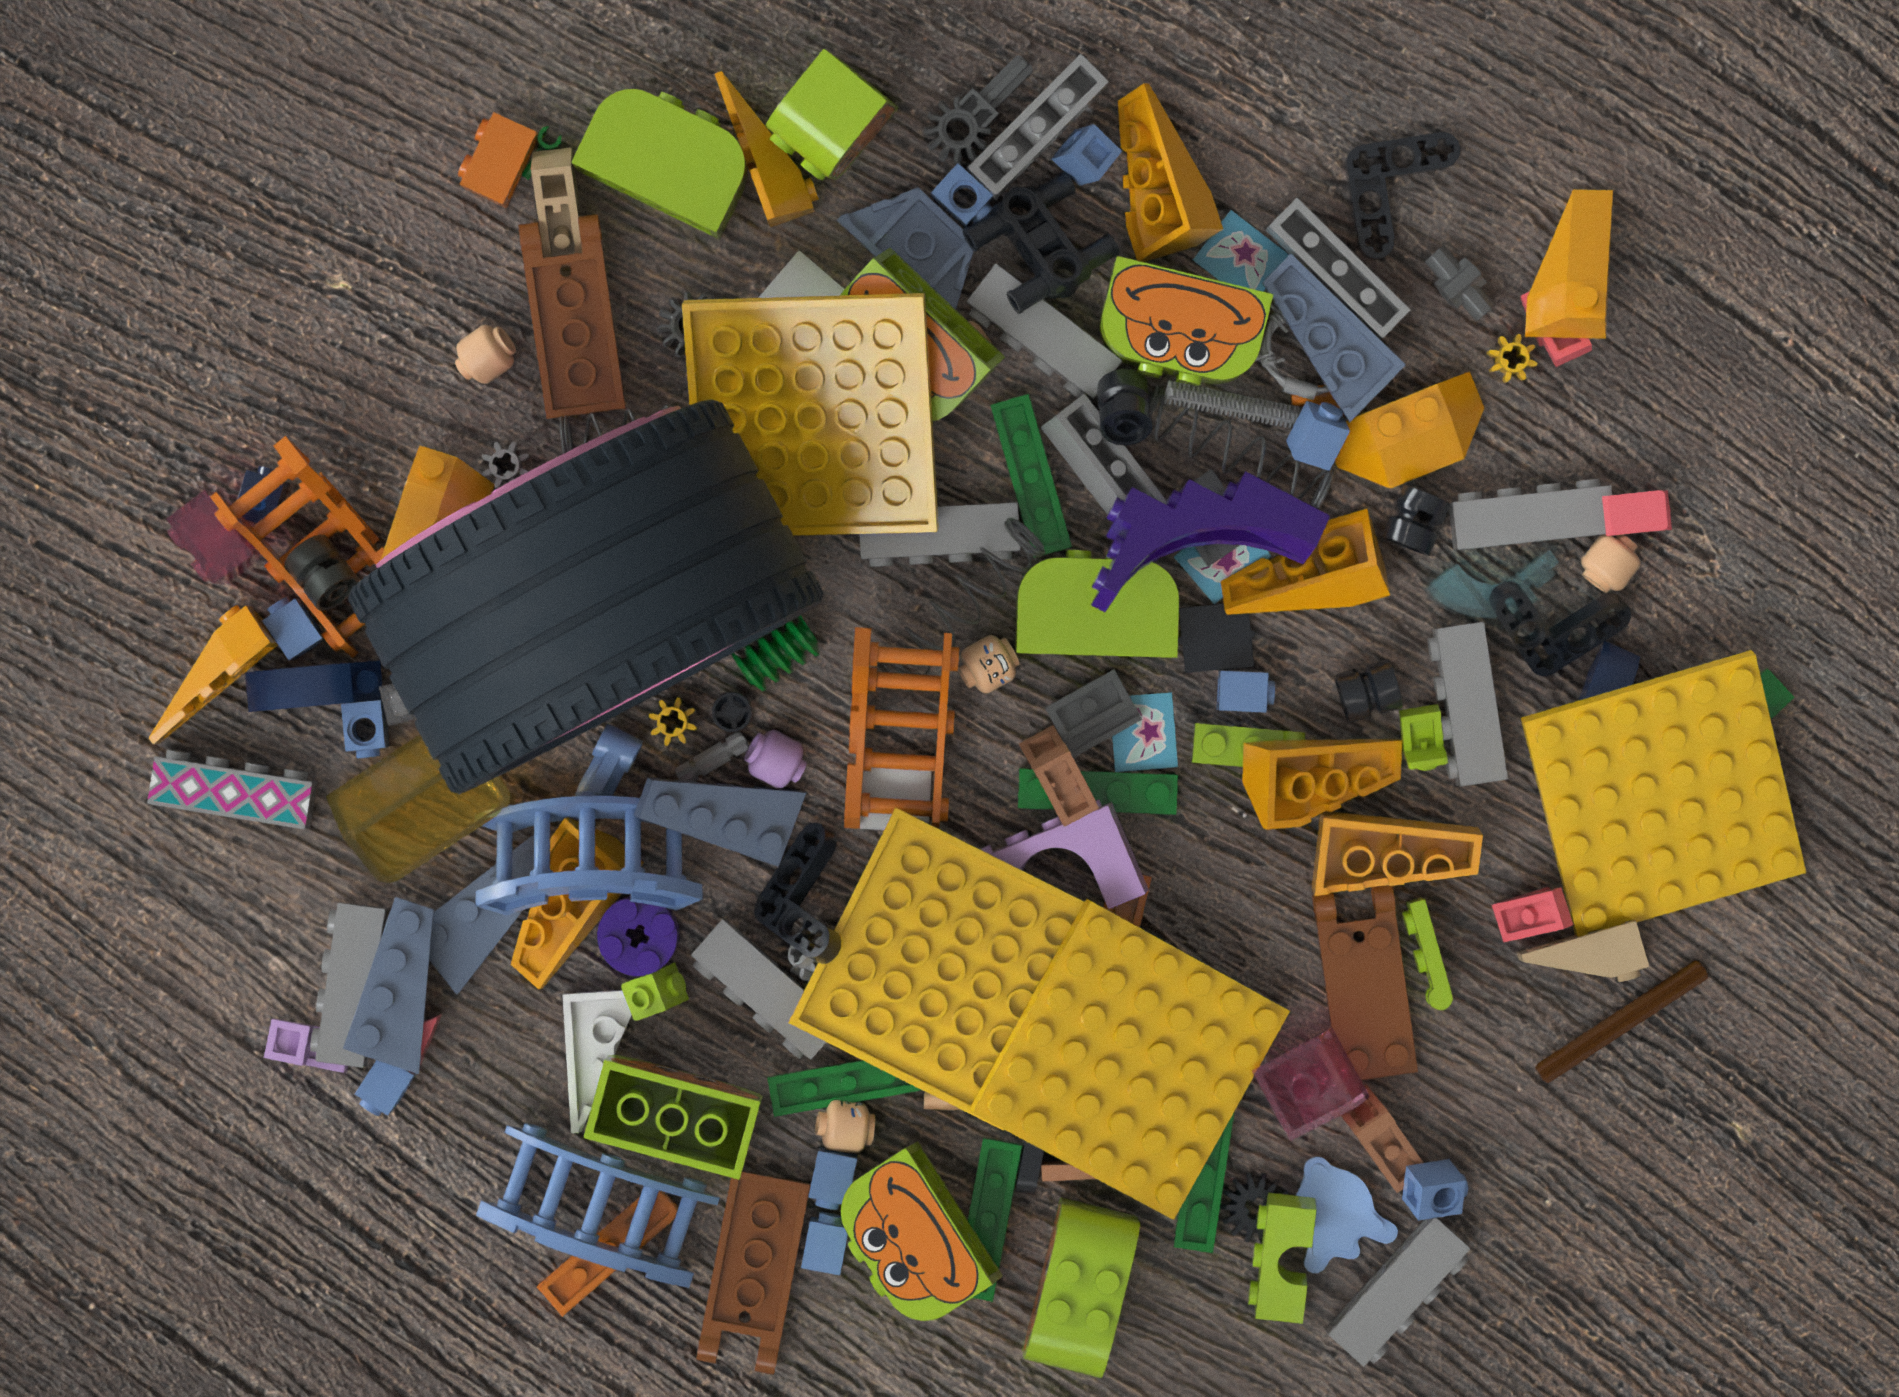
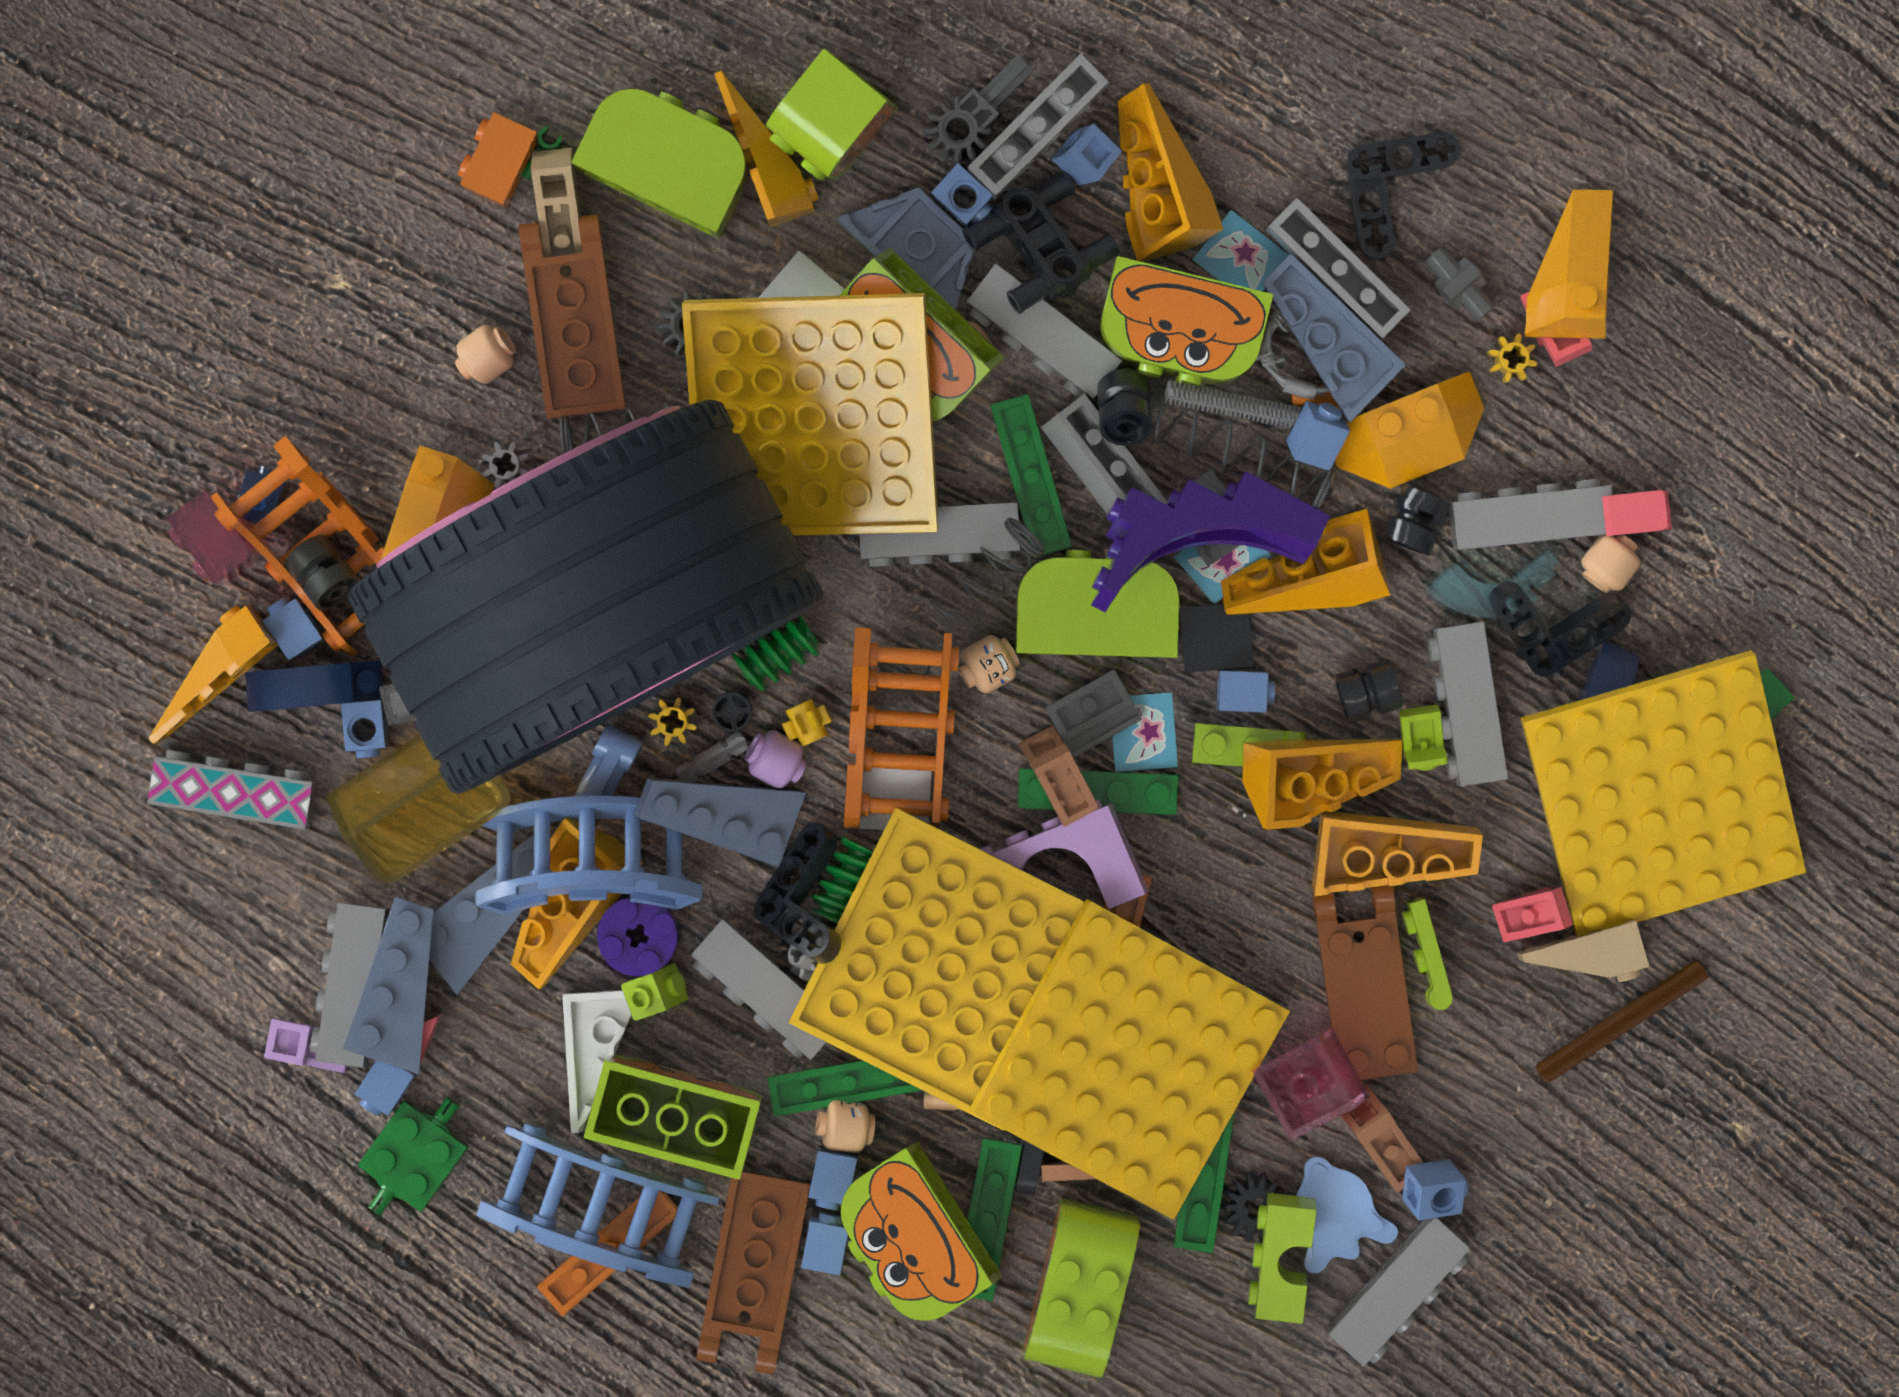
none -> green plate [357,1096,469,1216]
none -> yellow gear [782,699,832,747]
none -> green piece [809,837,874,924]

